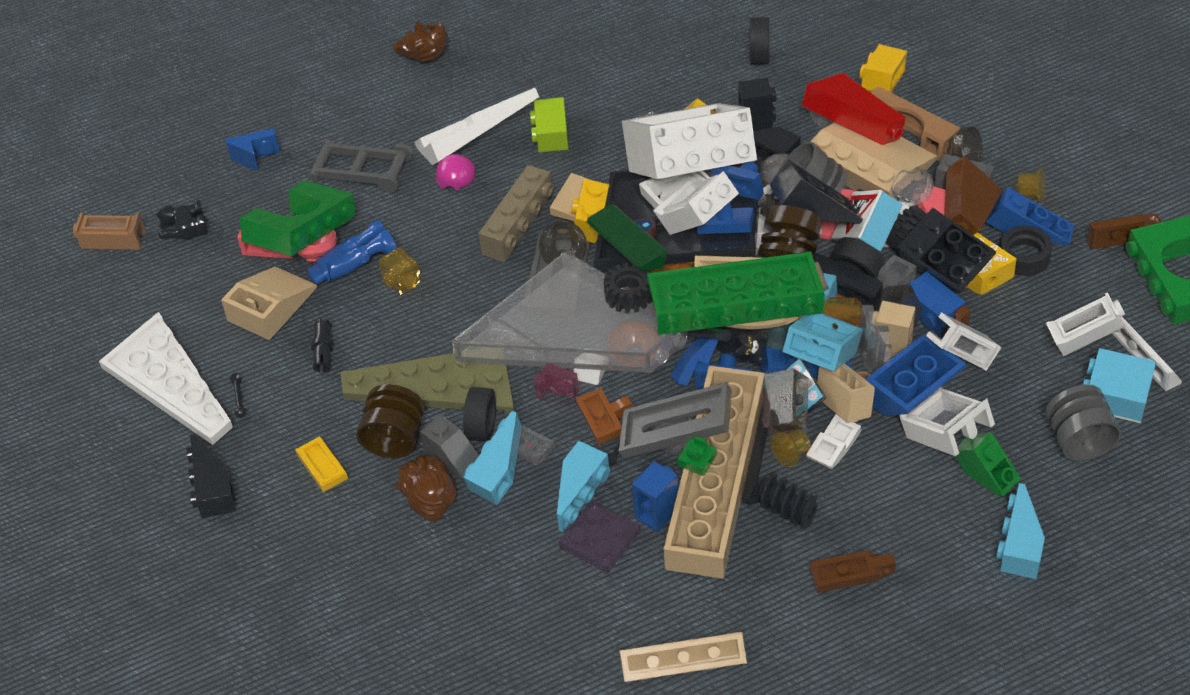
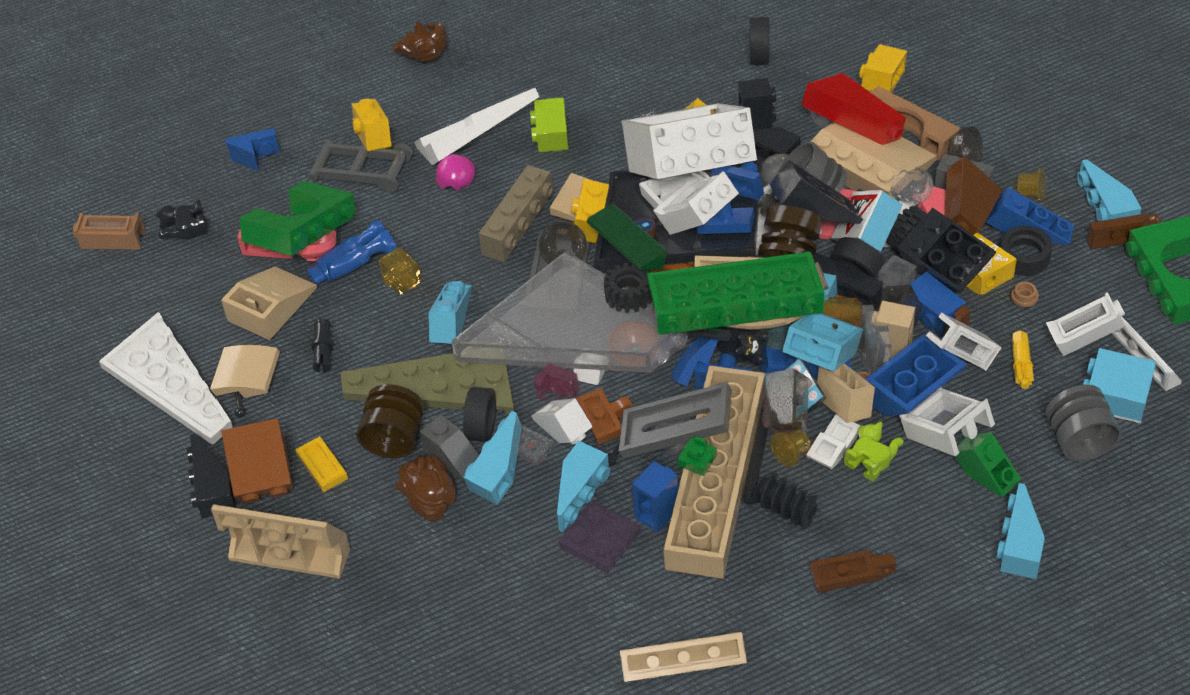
none -> tan slope [210,345,280,398]
none -> tan piece [211,505,350,578]
none -> dark orange slope [221,418,294,504]
none -> yellow brick [352,99,391,151]
none -> medium azure slope [429,281,472,344]
none -> white slope [531,398,593,444]
none -> lime animal [844,421,904,482]
none -> medium nougat plate [1011,282,1039,307]
none -> yellow piece [1012,331,1034,389]
none -> medium azure slope [1077,159,1141,221]

